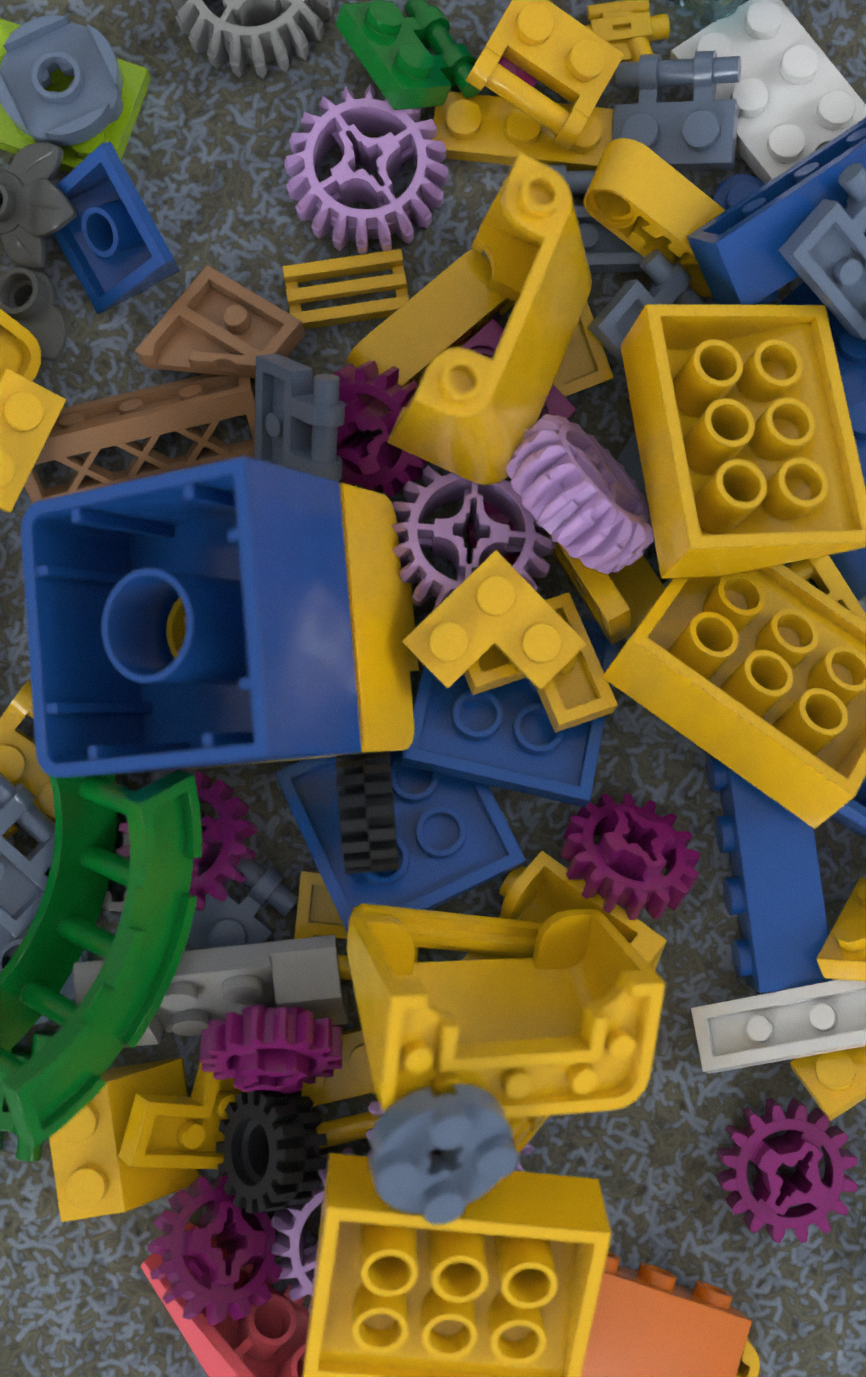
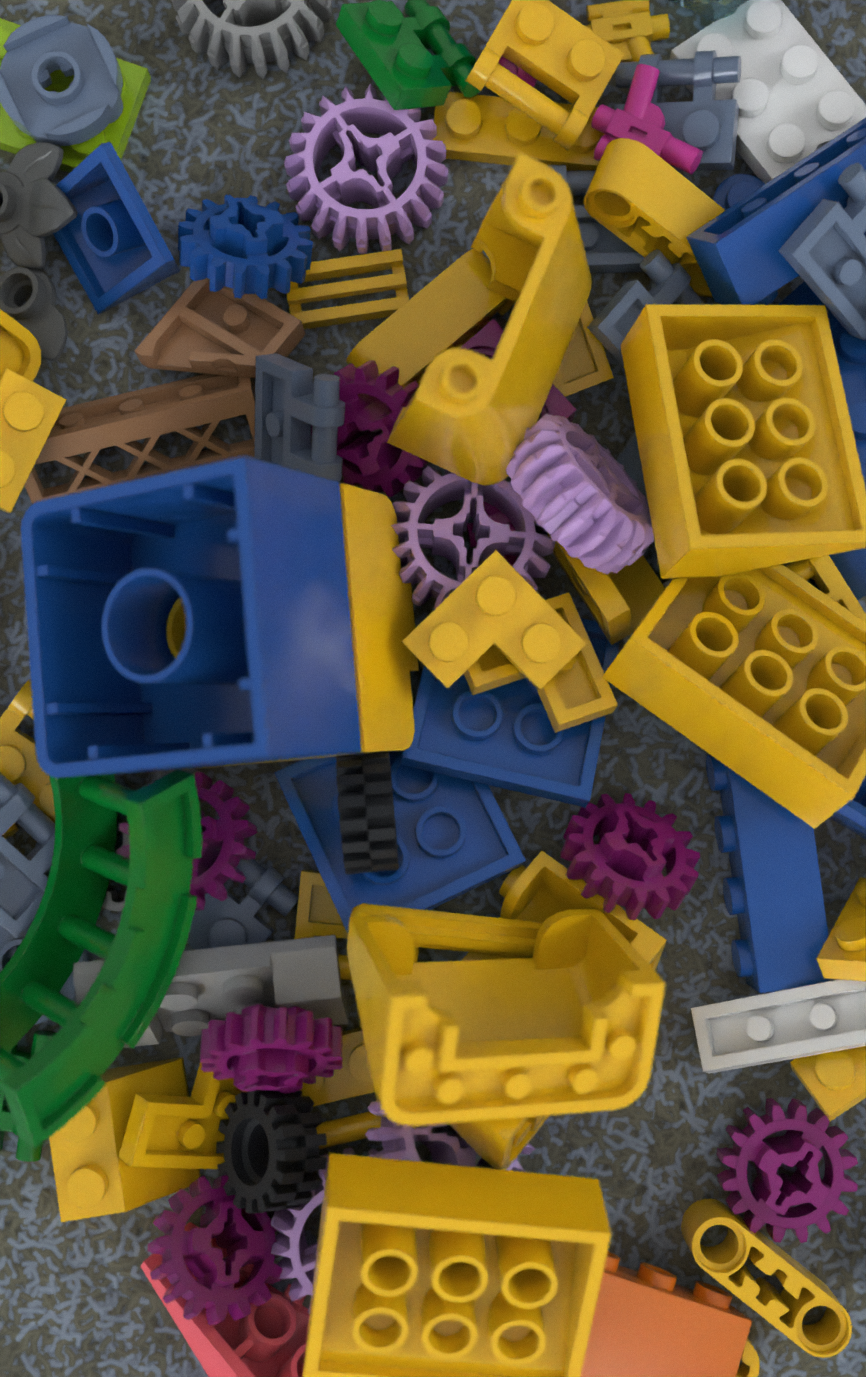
sand blue plate [368,1084,519,1225] -> none
none -> blue gear [178,195,313,299]
none -> dark pink piece [591,64,703,175]
none -> yellow beam [681,1199,852,1358]

